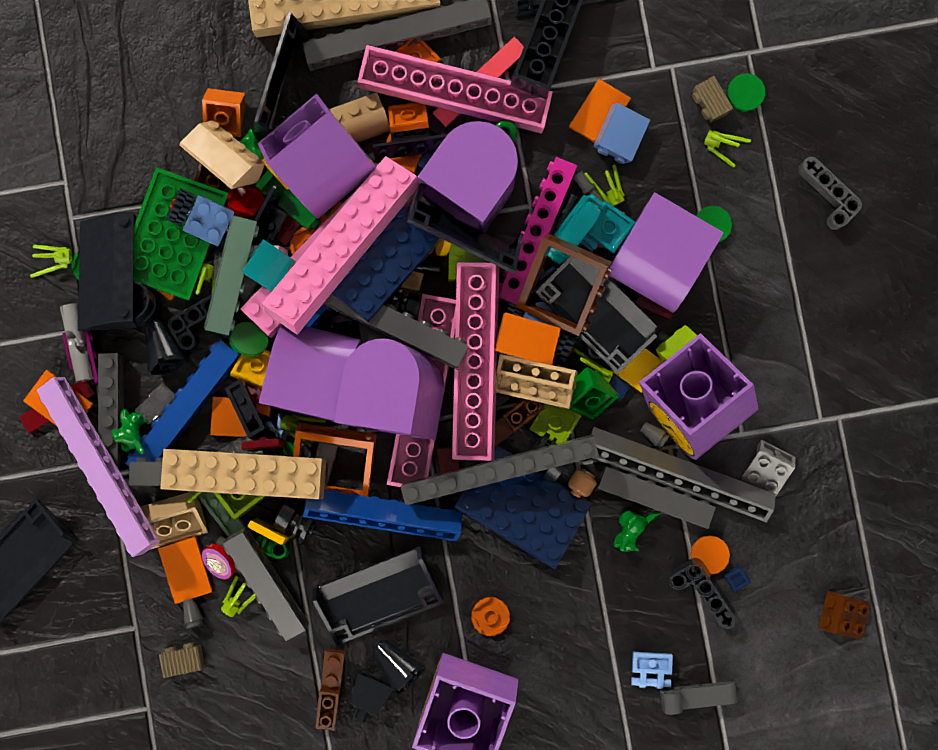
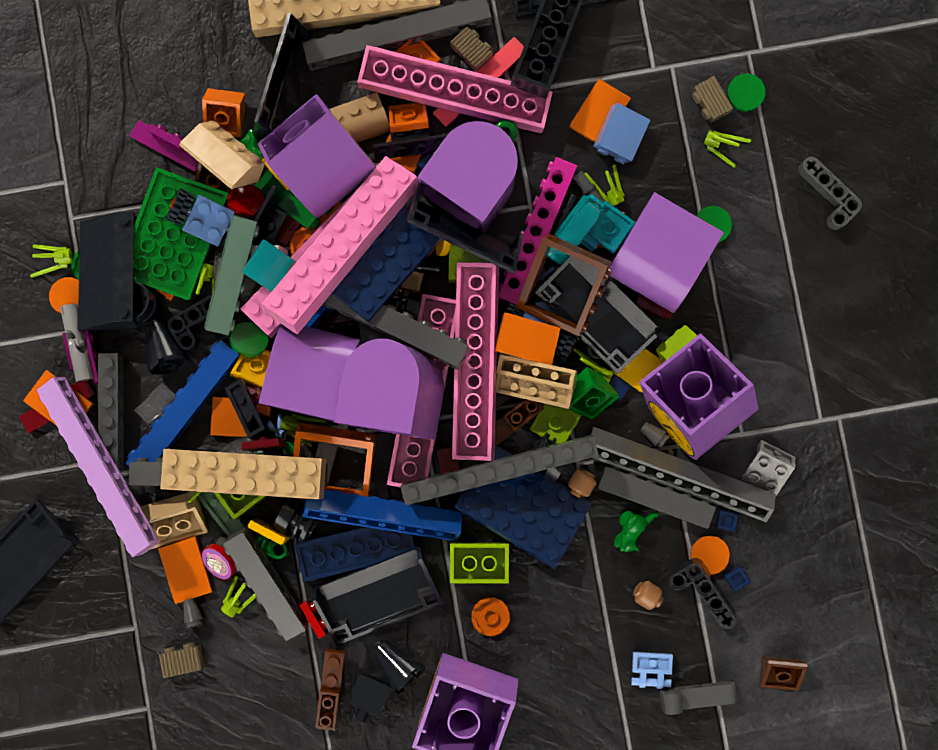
green animal [112,409,148,454] -> none
reddish brown bracket [818,591,870,639] -> none
none -> orange tile [49,277,79,313]
none -> magenta bracket [130,120,199,172]
none -> dark blue plate [295,527,415,582]
none -> red plate [299,600,328,639]
none -> dark tan brick [450,27,493,72]
none -> lime brick [450,542,509,583]
none -> medium nougat head [633,581,663,610]
none -> dark blue tile [715,509,739,532]
none -> reddish brown slope [760,656,808,691]

